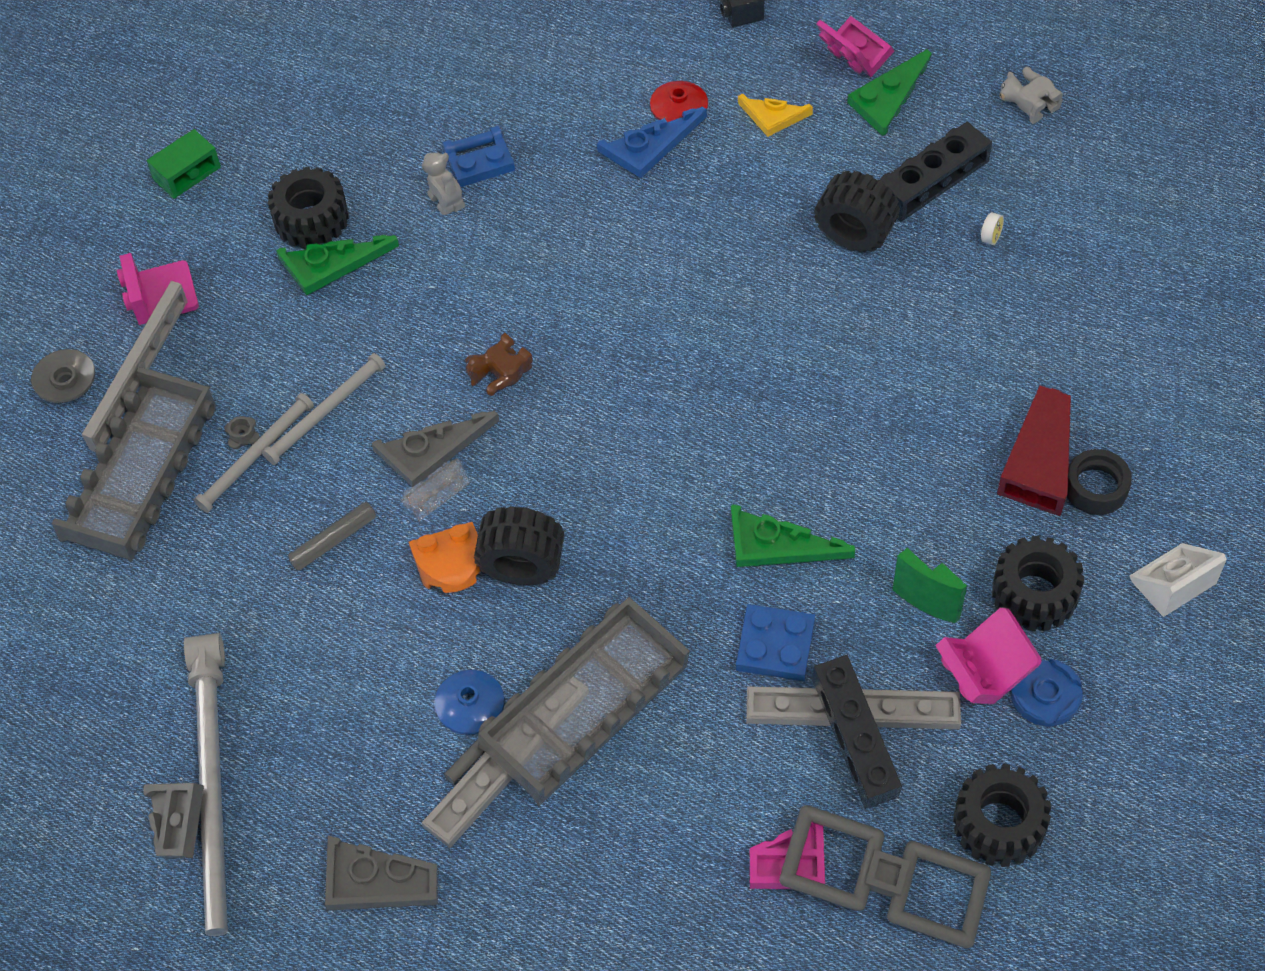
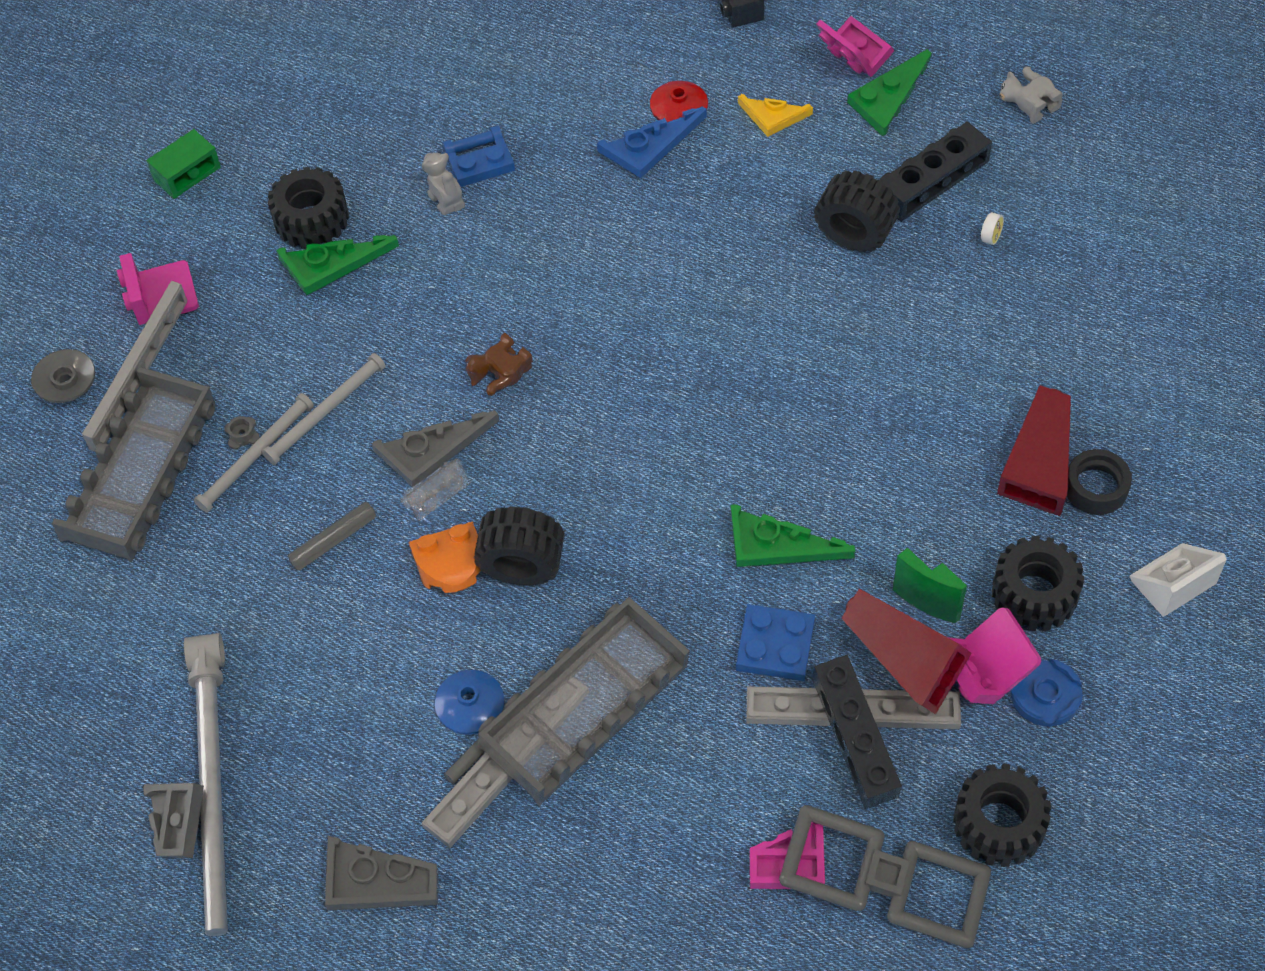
none -> dark red slope [842,588,972,715]

